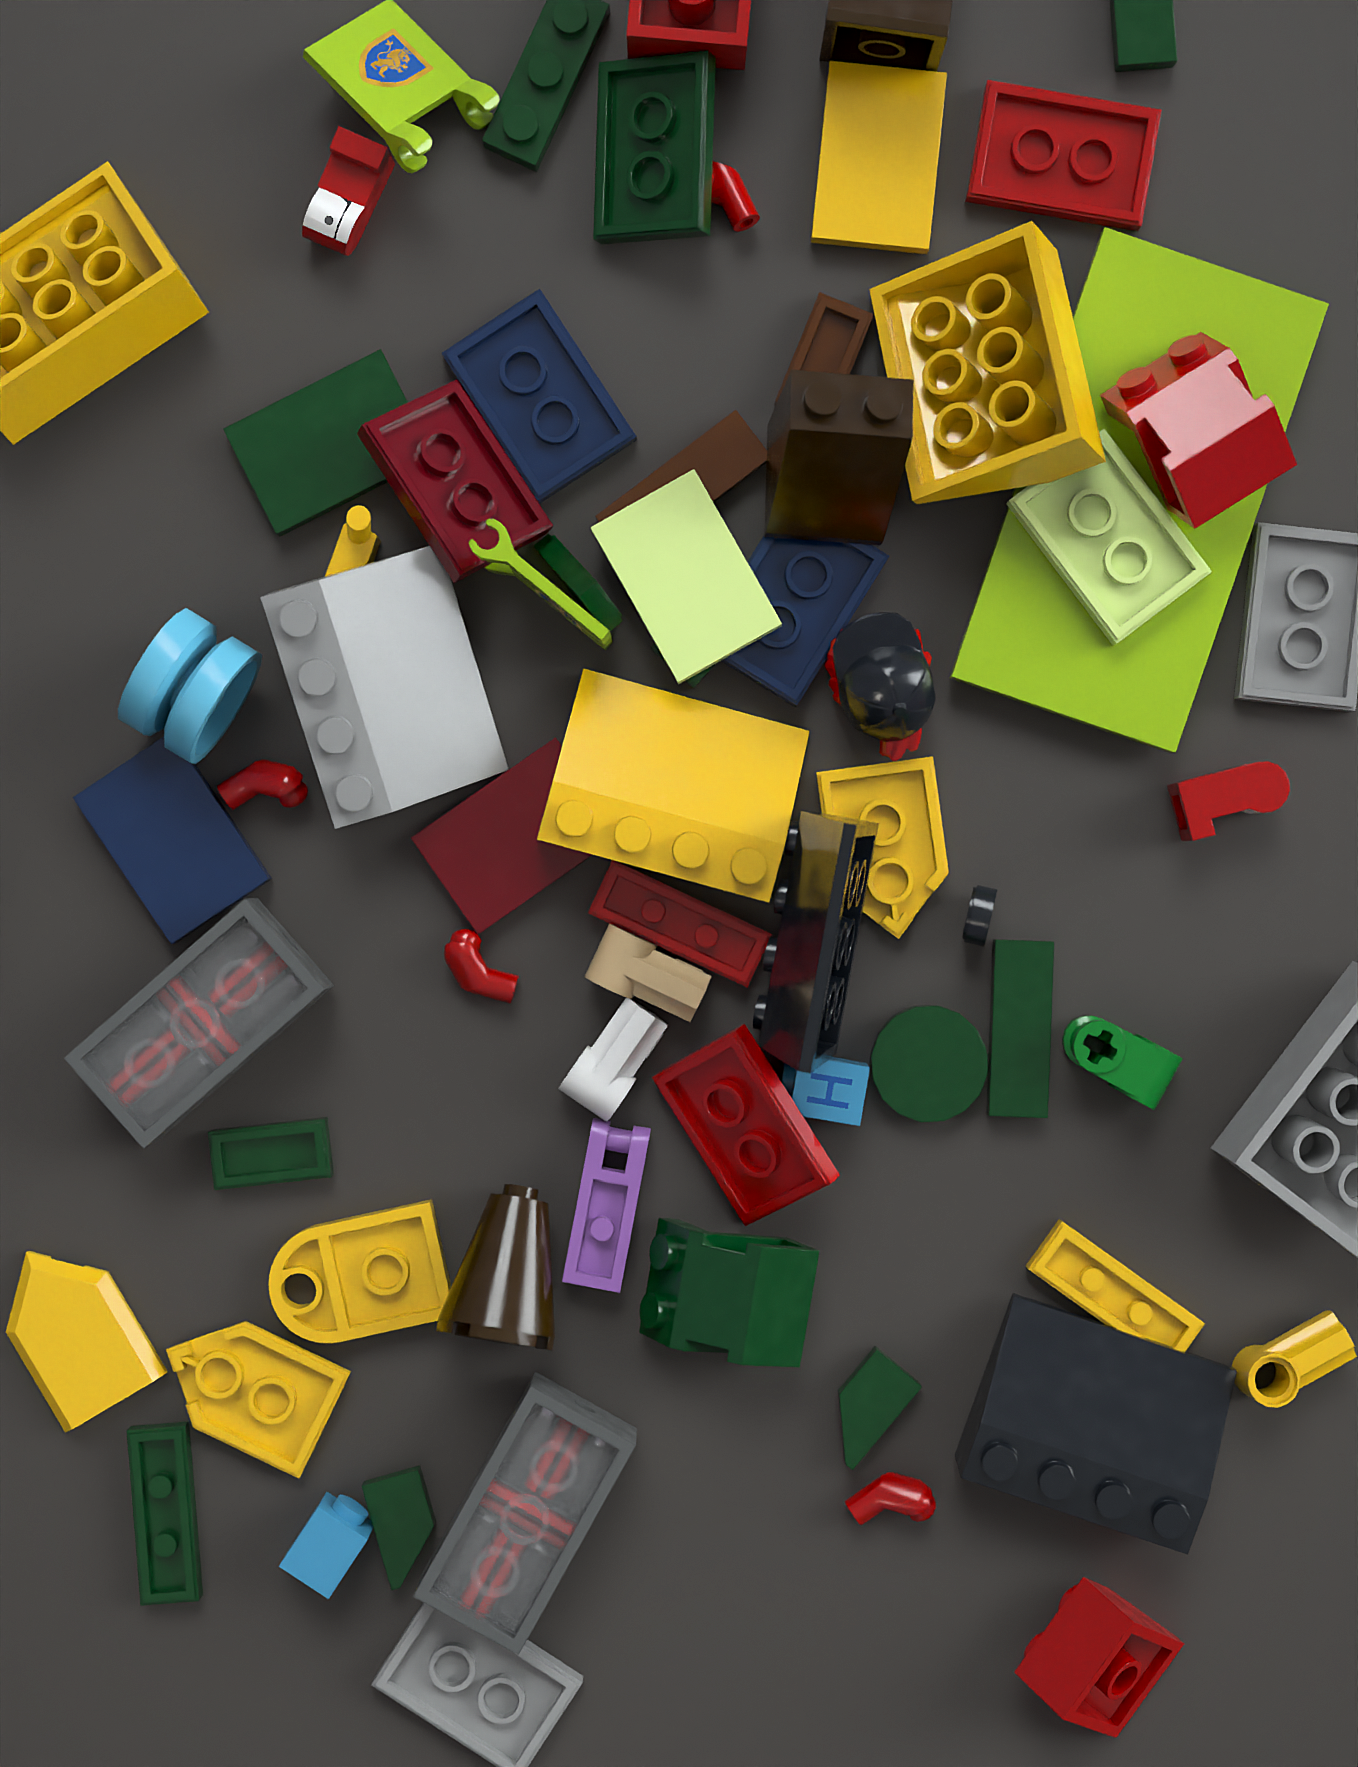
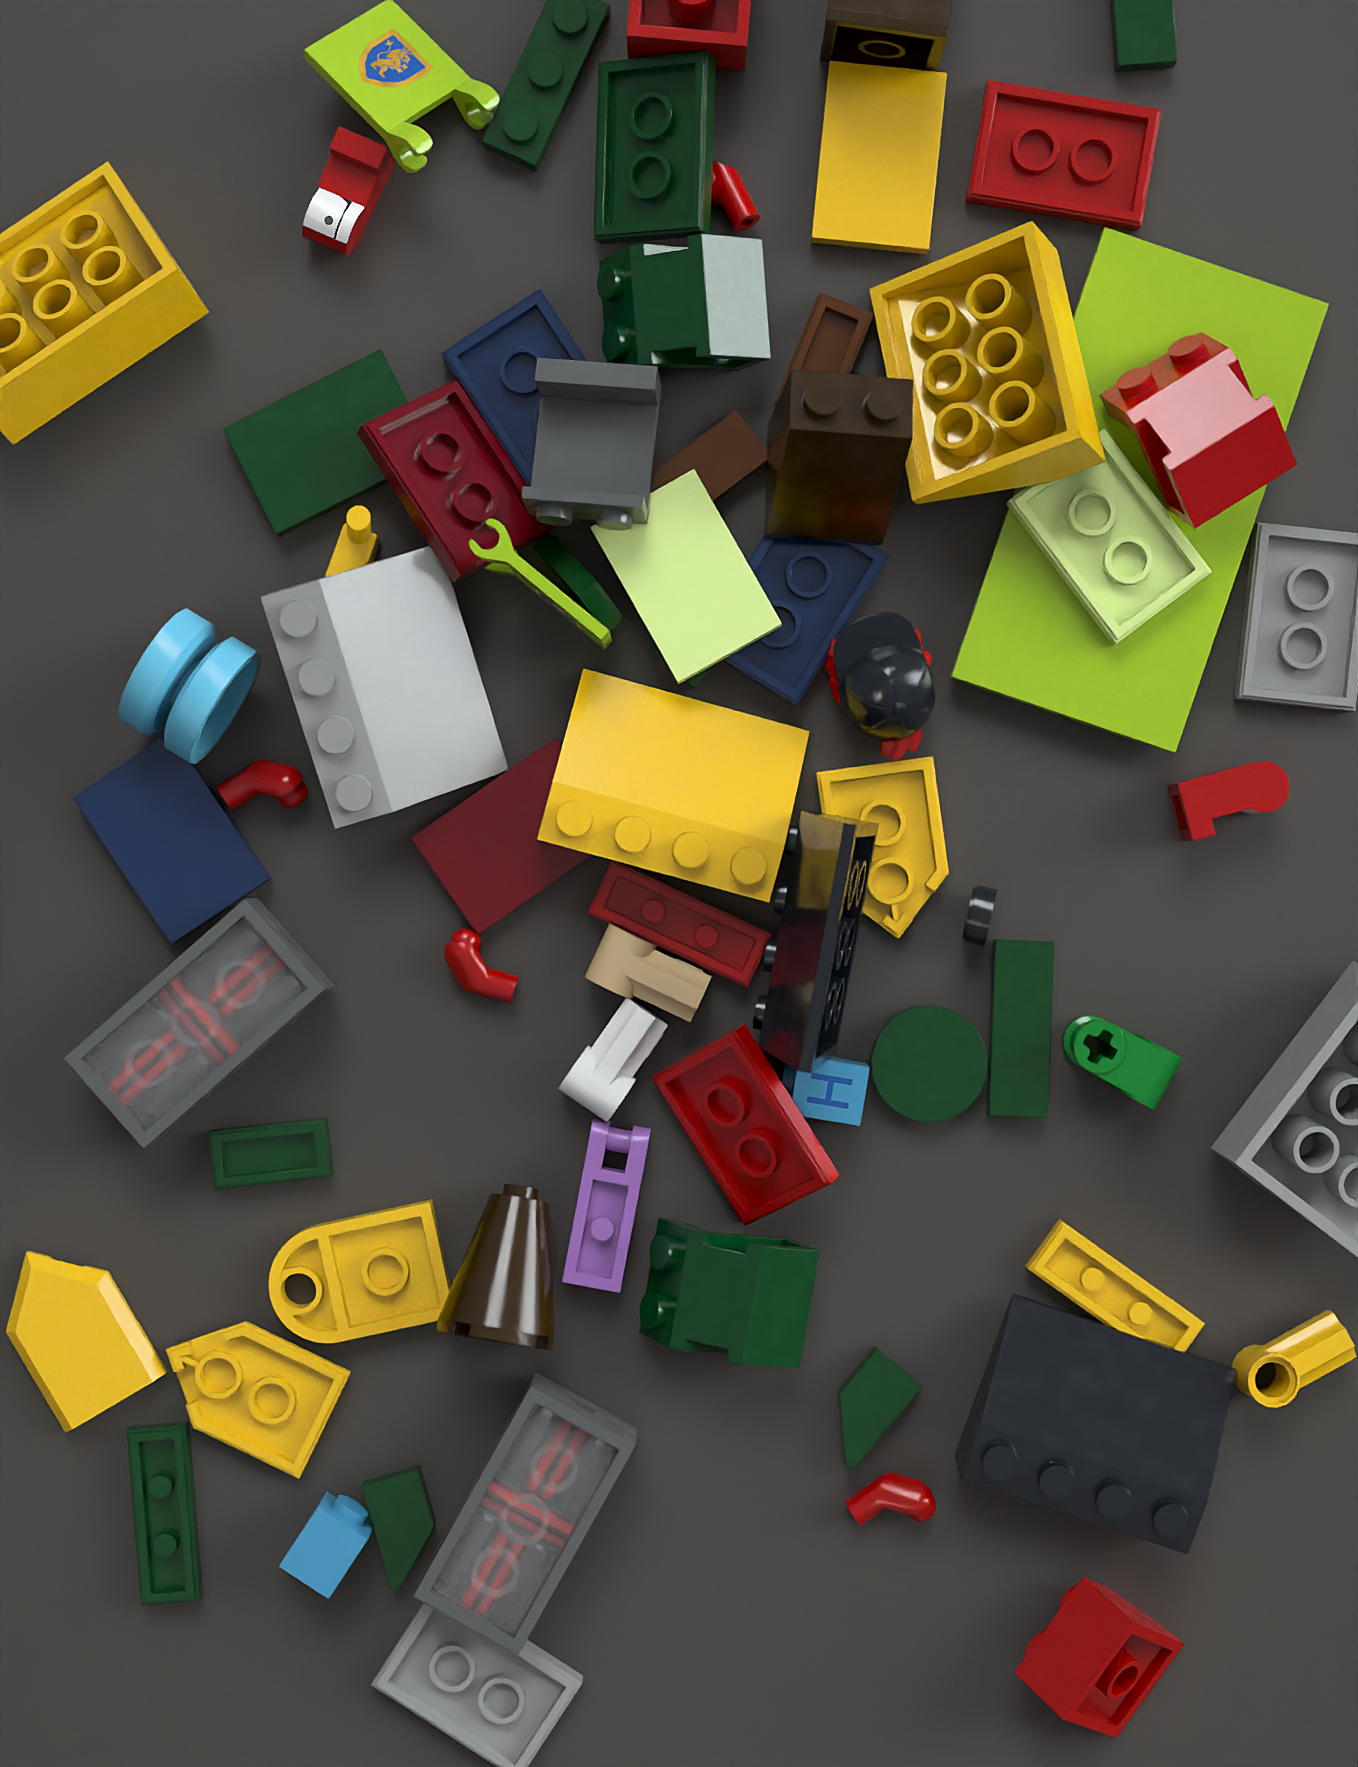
none -> dark grey panel [522,358,662,531]
none -> dark green piece [597,234,771,371]

